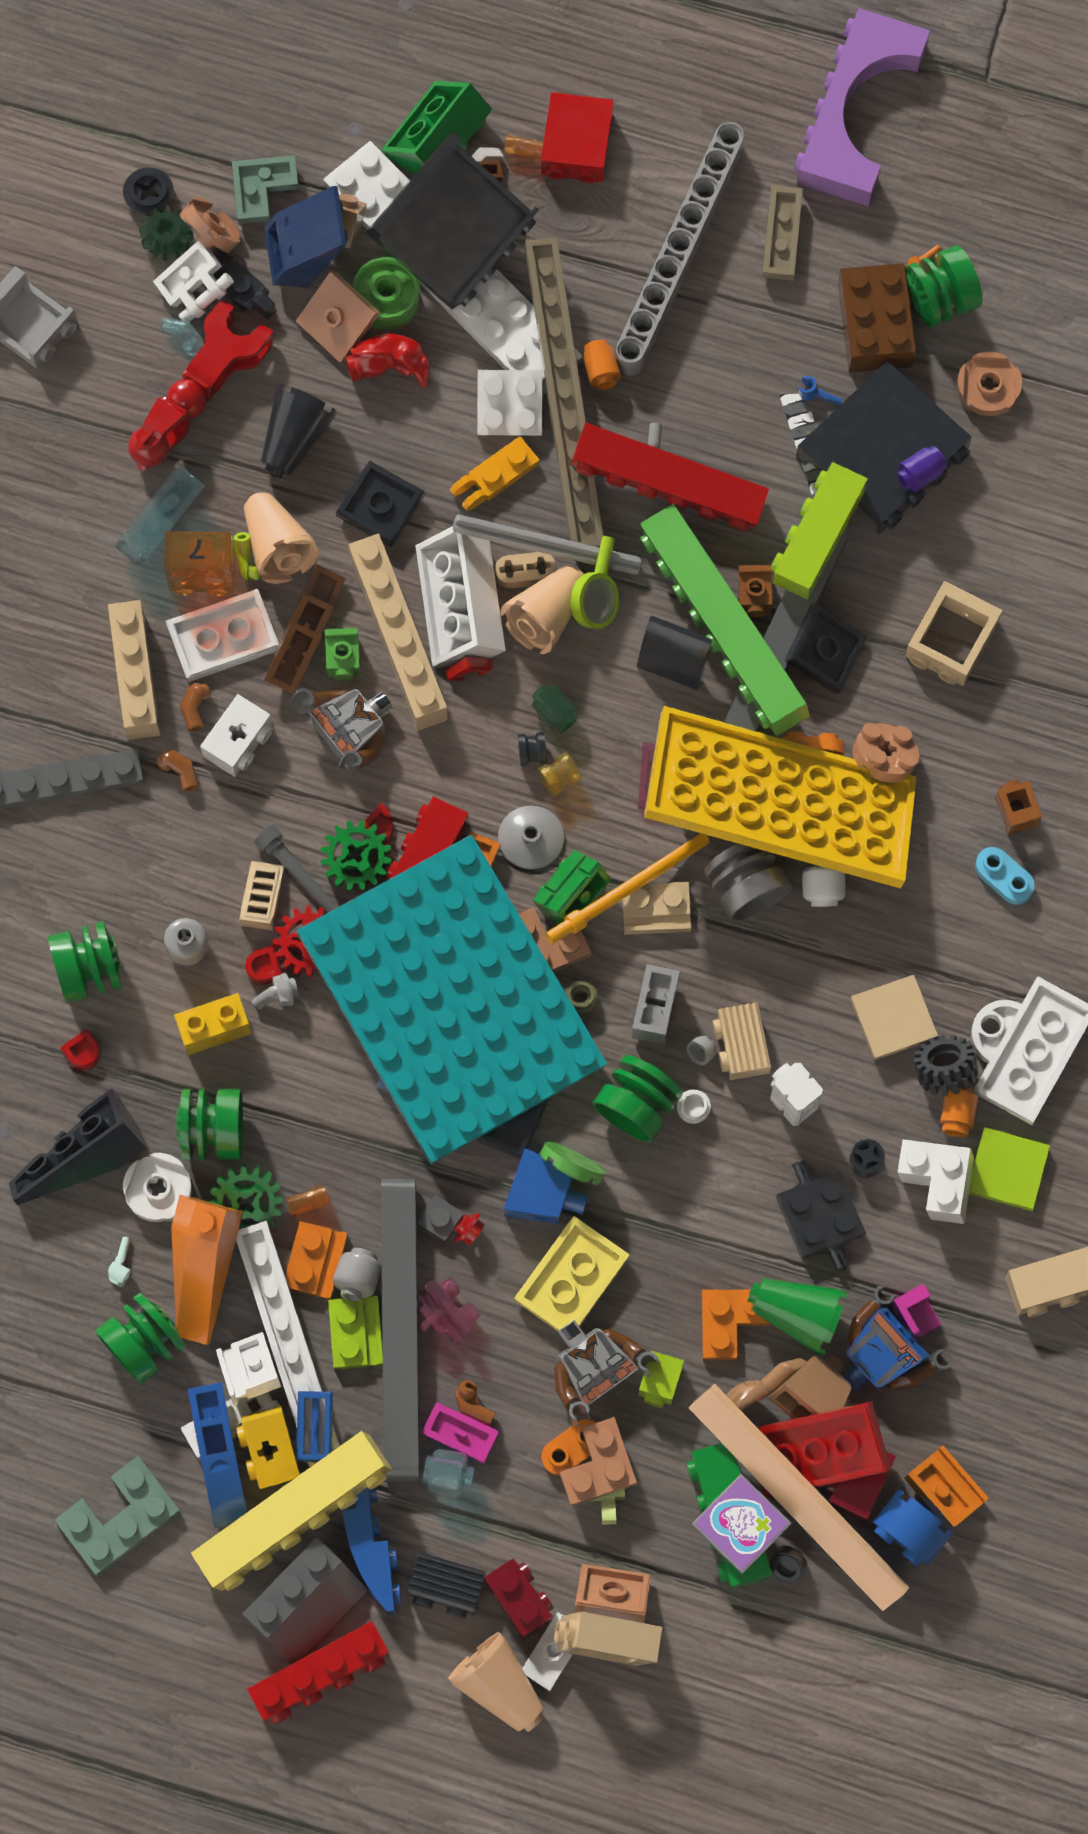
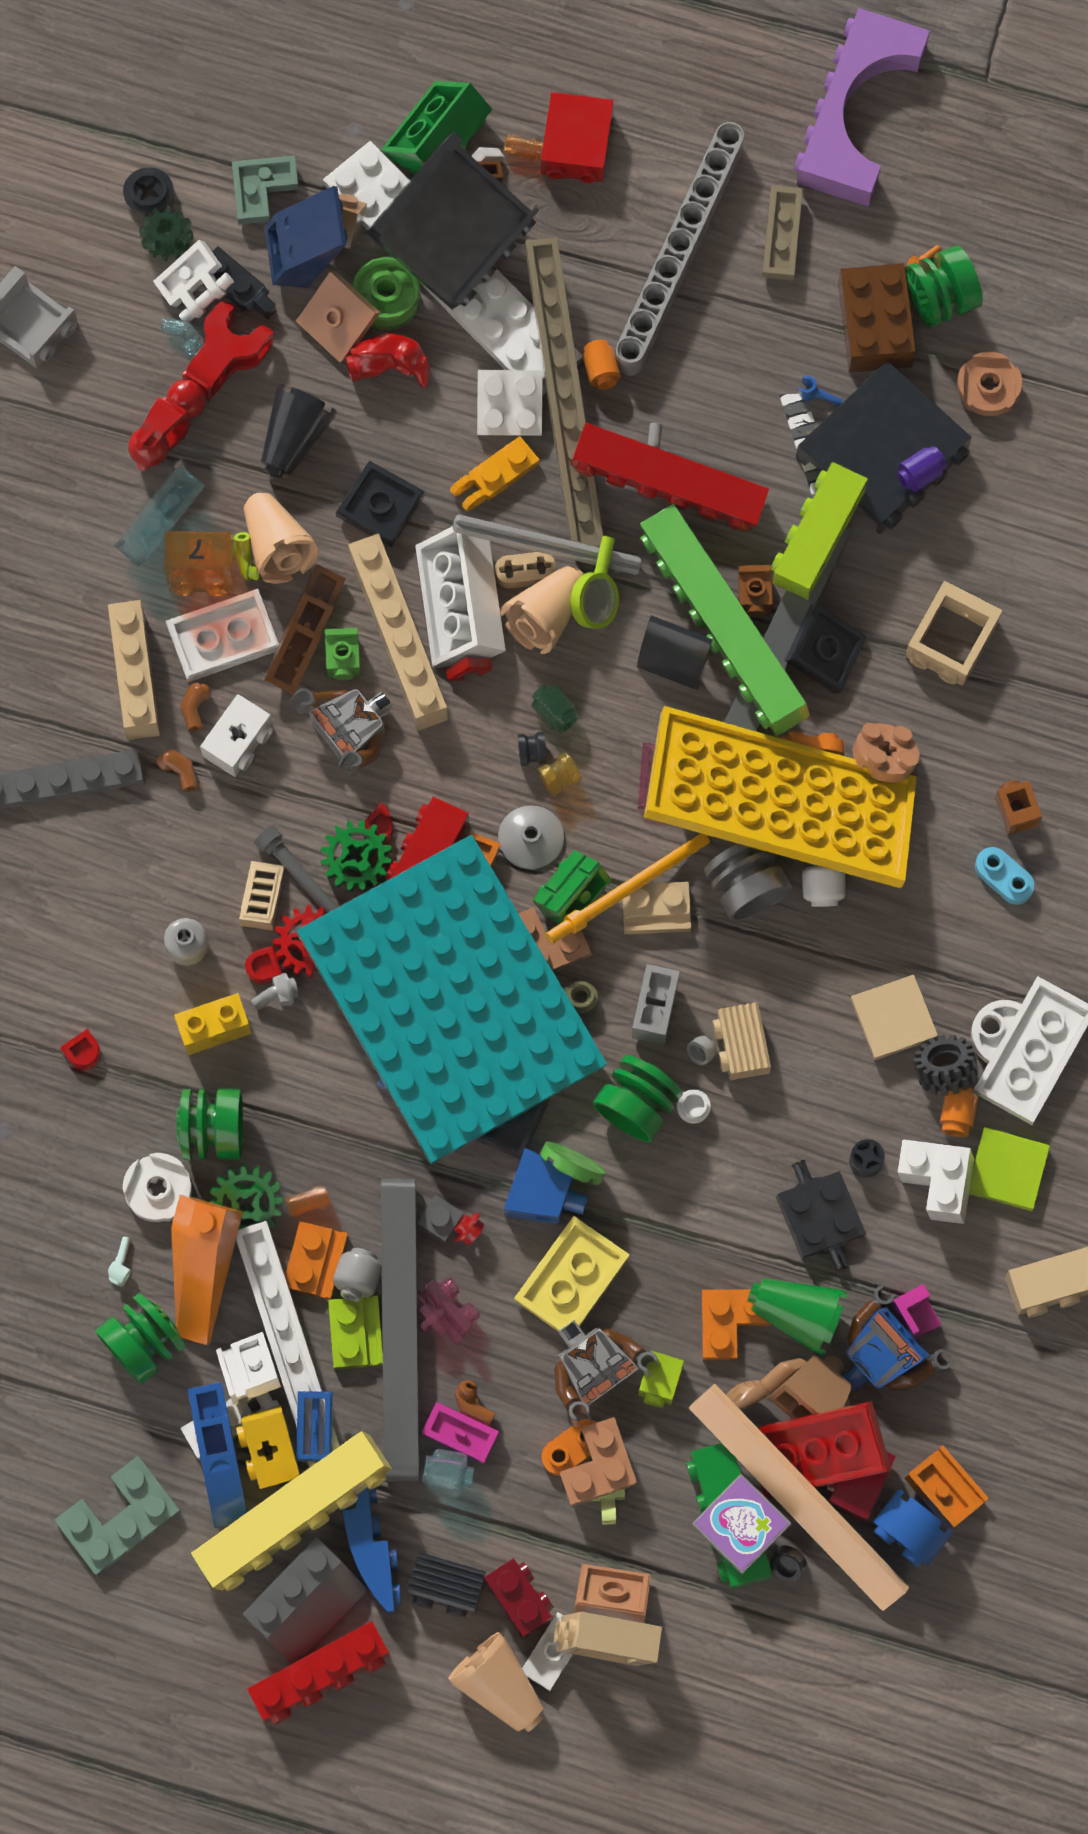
black wedge [9,1088,147,1205] -> none
green wheel [48,921,122,1004] -> none
nougat plate [180,197,241,253] -> none
white brick [770,1062,823,1126] -> none

